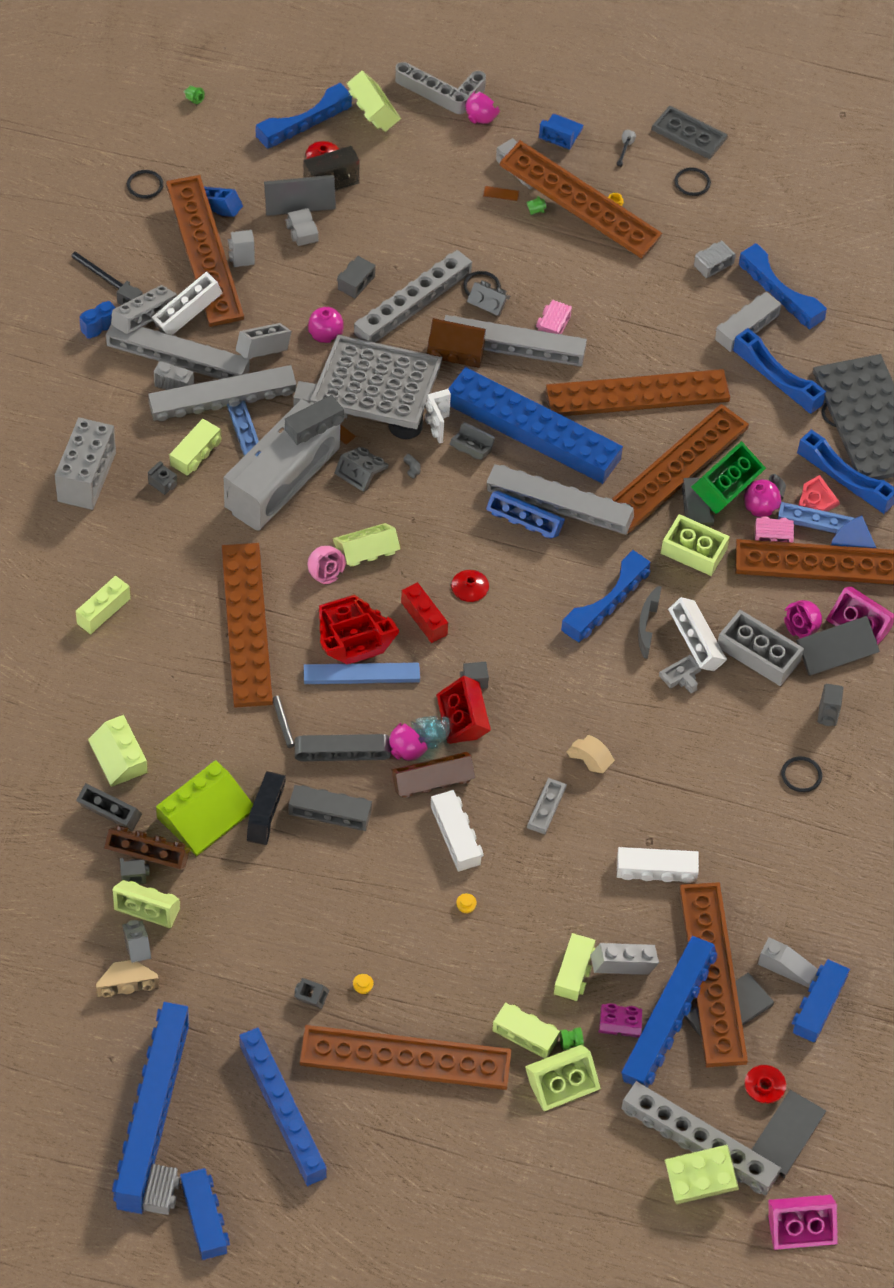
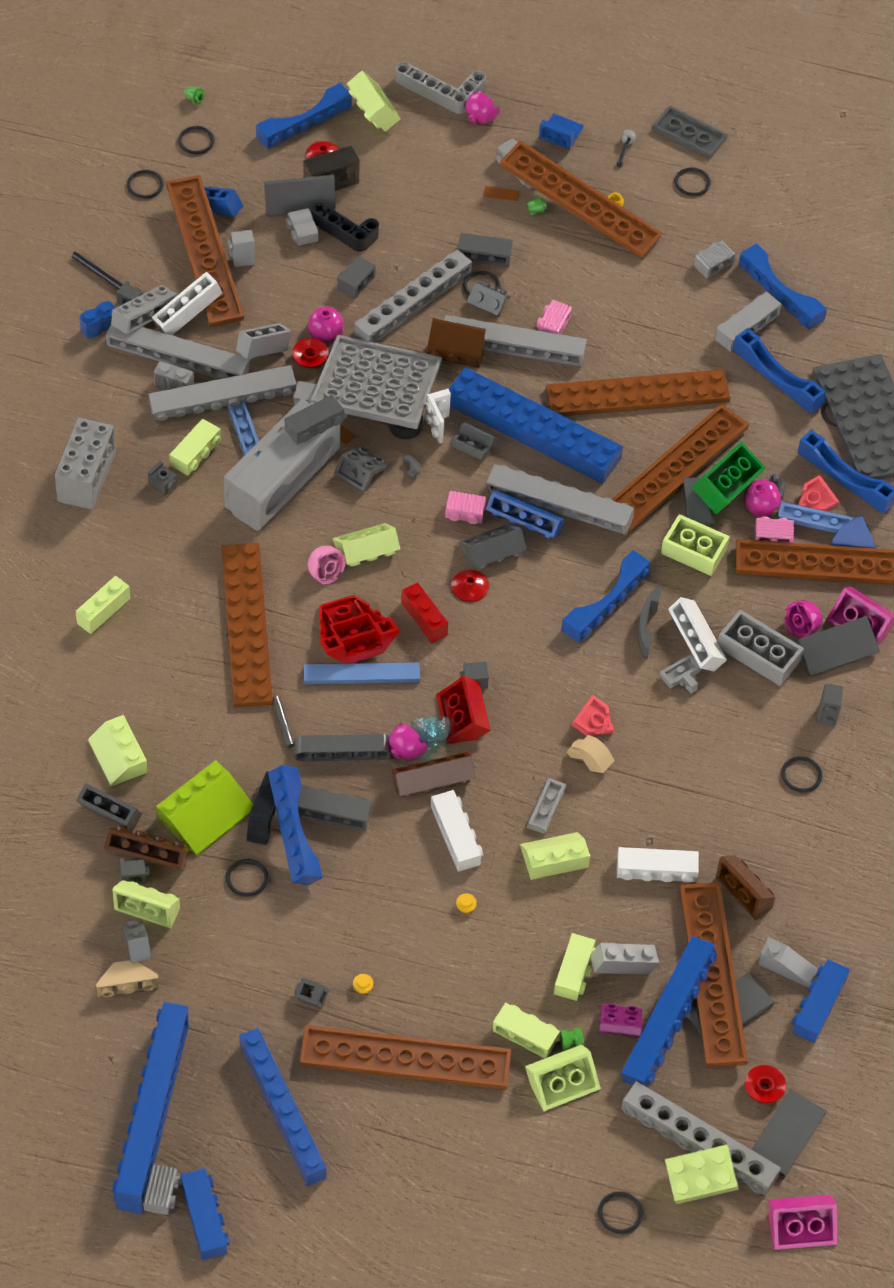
none -> black tyre [178,126,215,154]
none -> black tyre [226,859,268,897]
none -> blue arch [268,765,323,885]
none -> red dish [292,338,328,368]
none -> black beam [312,202,379,252]
none -> bright pink brick [445,490,486,524]
none -> dark grey brick [457,233,513,267]
none -> dark grey slope [458,524,527,569]
none -> yellowish green slope [520,832,590,880]
none -> coral plate [571,695,614,736]
none -> black tyre [598,1191,643,1234]
none -> reddish brown slope [715,855,775,920]

